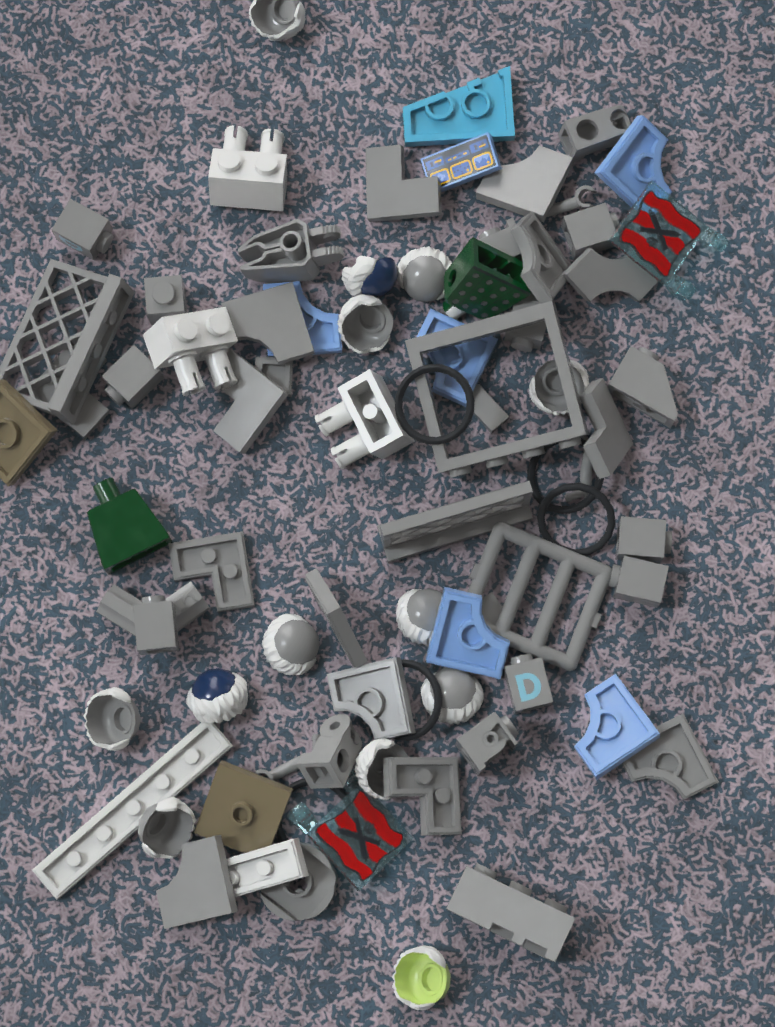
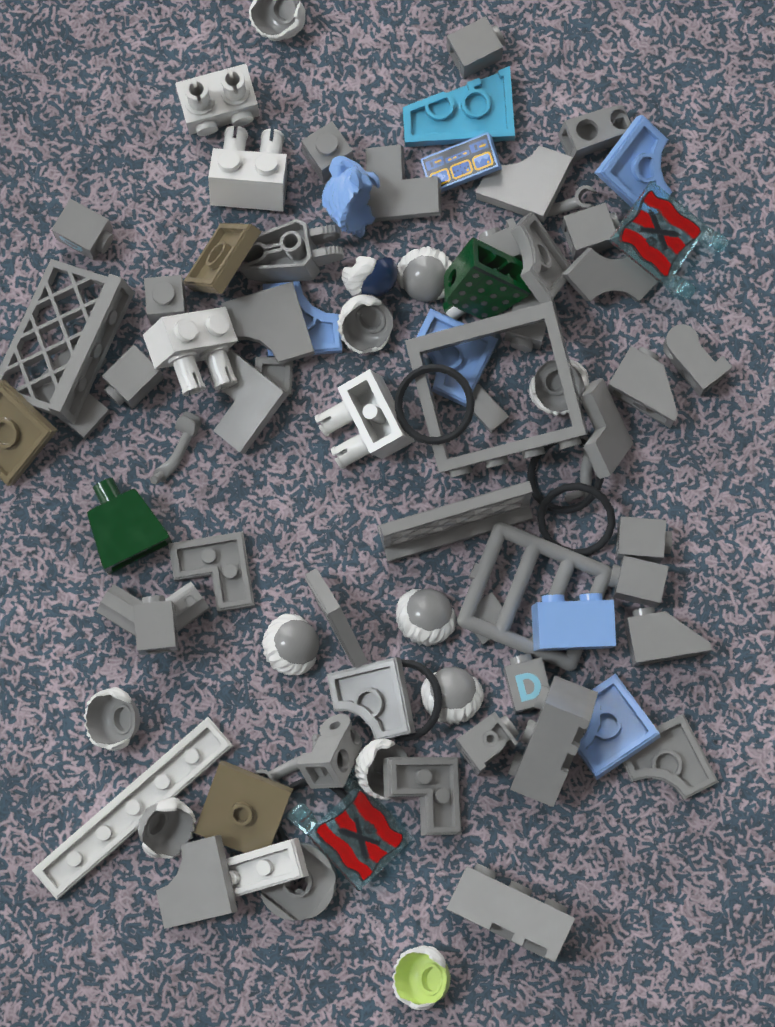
white hair [186,668,248,725] -> none
light blue tile [426,587,510,679] -> none
none -> light grey piece [150,411,201,484]
none -> white brick [175,64,260,136]
none -> dark tan plate [184,223,262,294]
none -> light grey brick [301,121,353,183]
none -> light blue hair [322,156,380,238]
none -> light grey brick [446,16,505,79]
none -> light grey wedge [508,675,598,807]
none -> light blue brick [531,593,616,651]
none -> light grey slope [624,607,712,667]
none -> light grey leg [663,324,732,397]

